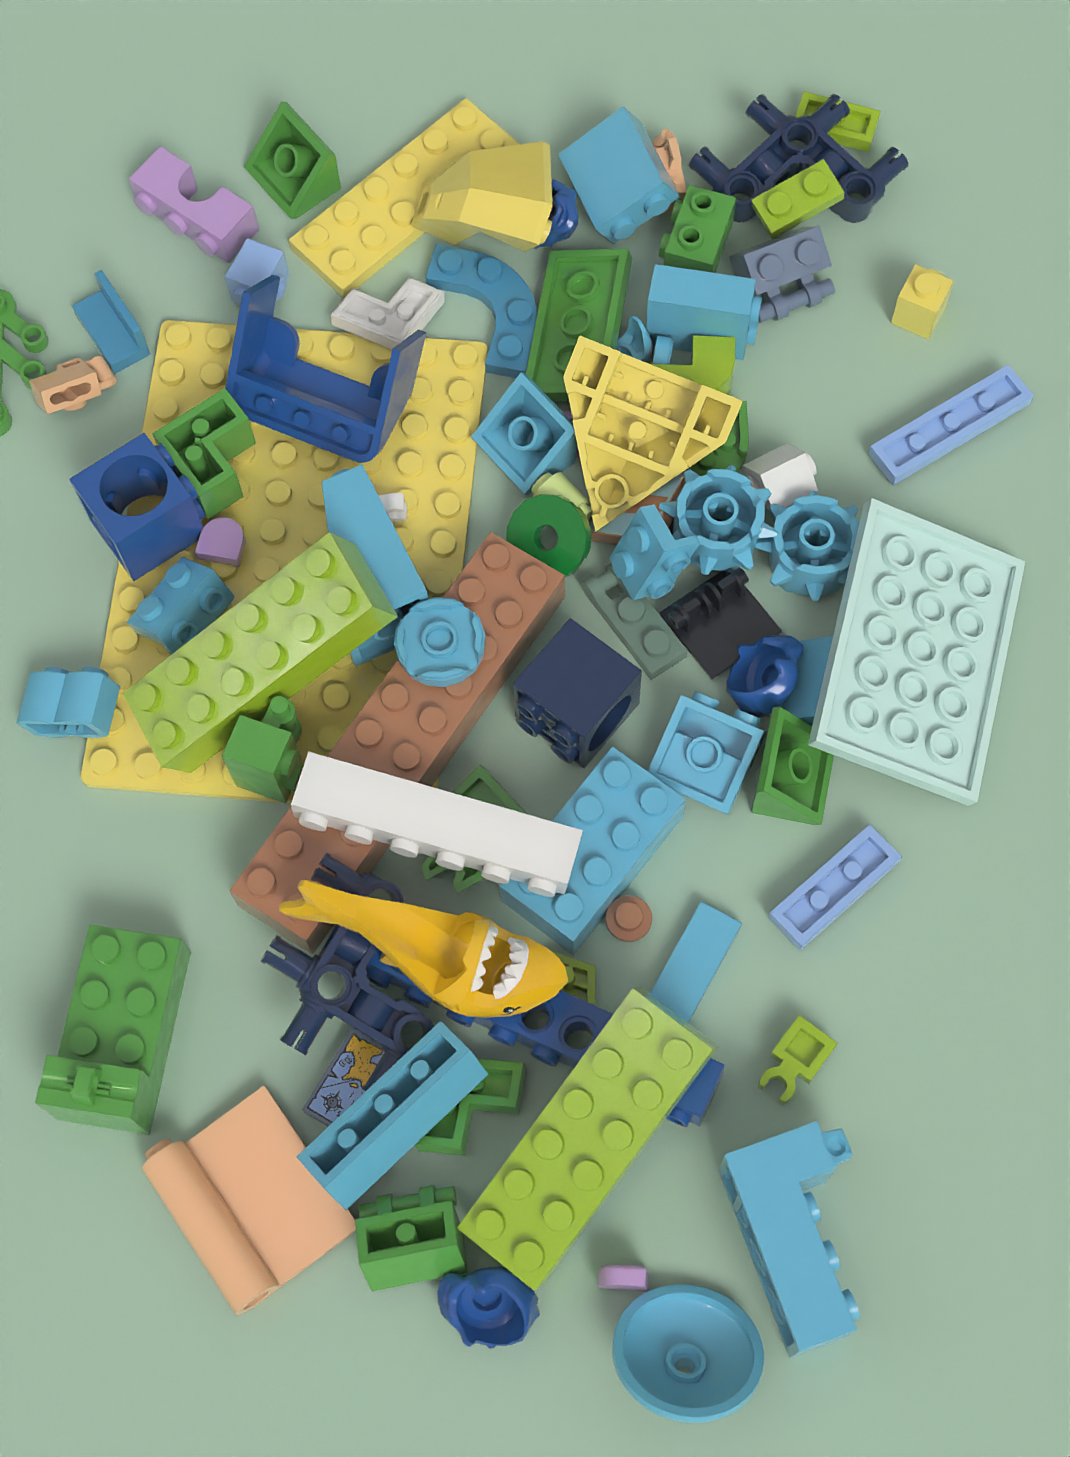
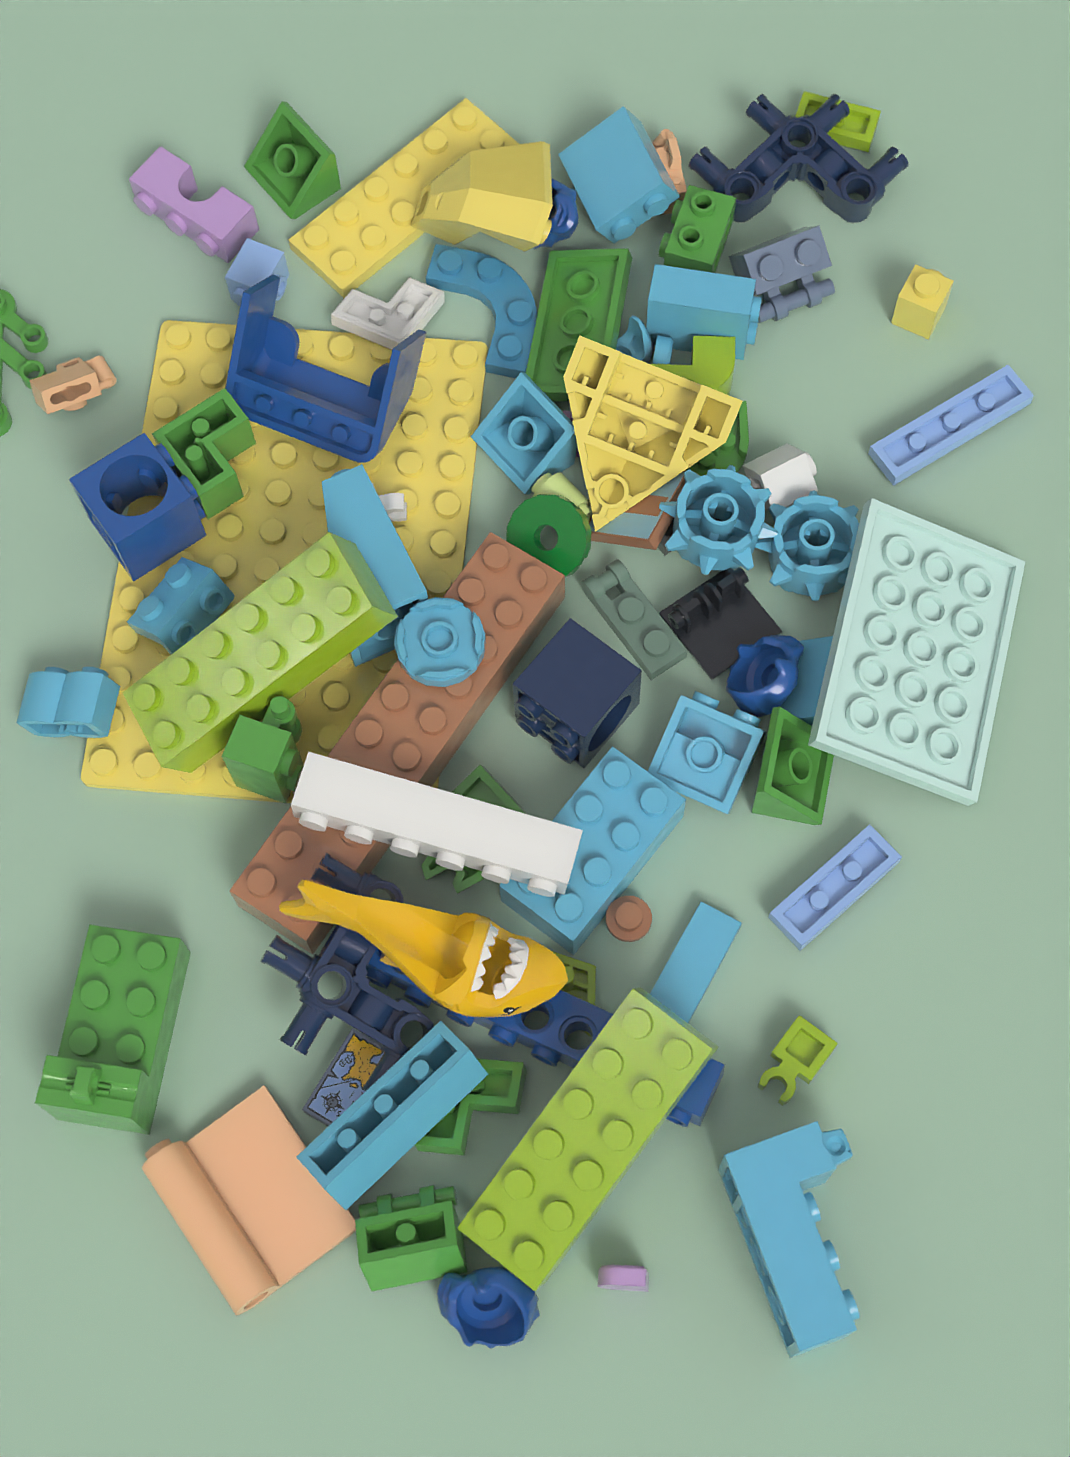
dark azure panel [72,270,150,374] -> none
lavender tile [195,518,246,567] -> none
medium azure bracket [609,504,700,601] -> none
medium azure dish [612,1284,764,1423] -> none
lime plate [751,159,844,239] -> none

